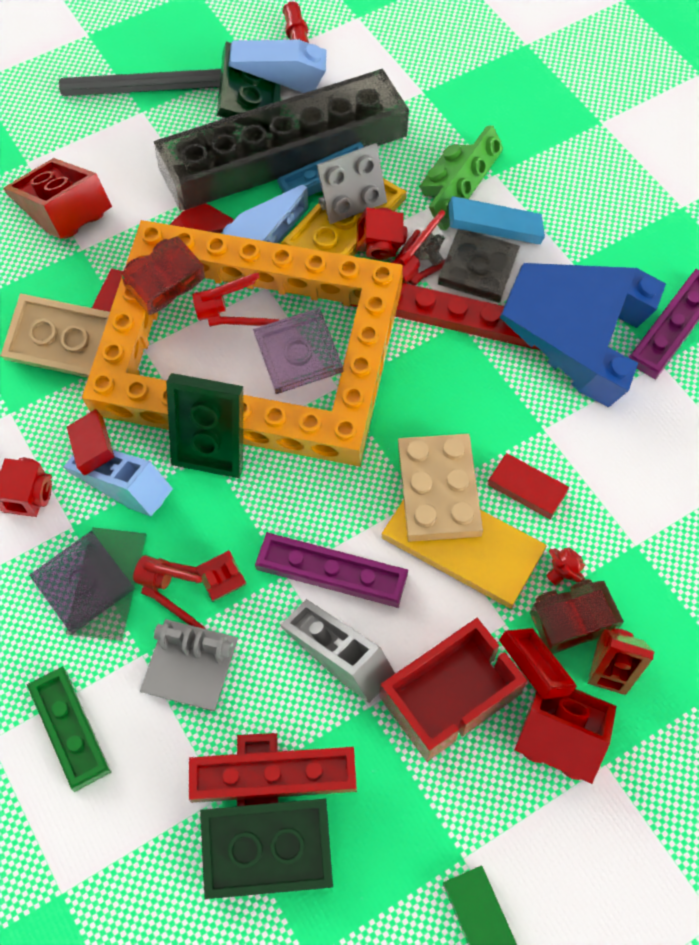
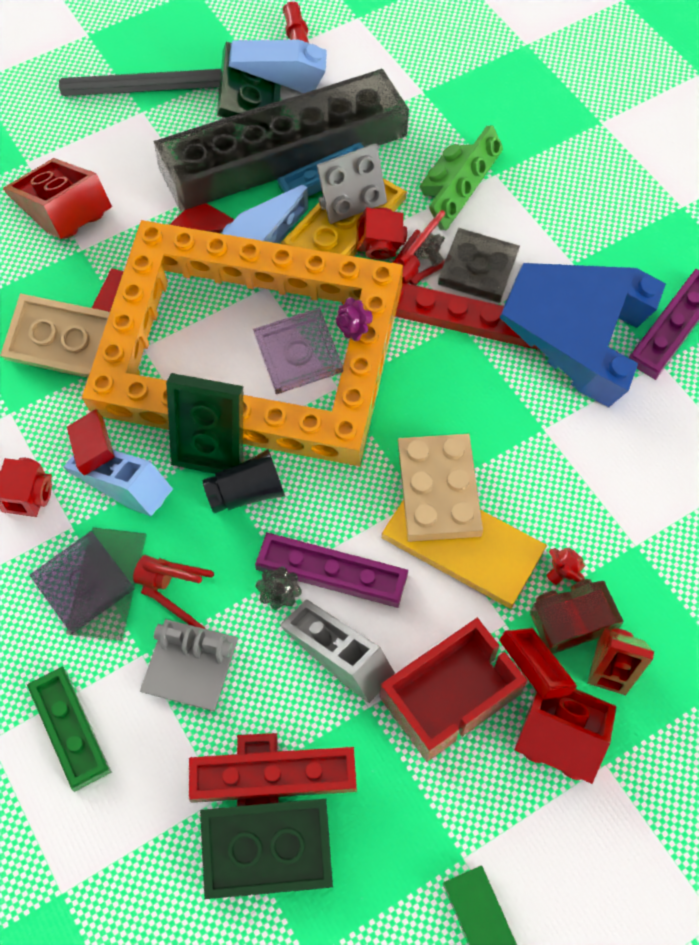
clear red brick [121,236,205,315] -> none
red plant [192,273,281,327] -> none
red tile [196,550,246,602] -> none
dark azure tile [448,196,545,245] -> none
red tile [488,453,569,520] -> none
none -> black plant [202,449,285,513]
none -> clear smoke plant [256,566,302,610]
none -> magenta plant [336,297,373,341]

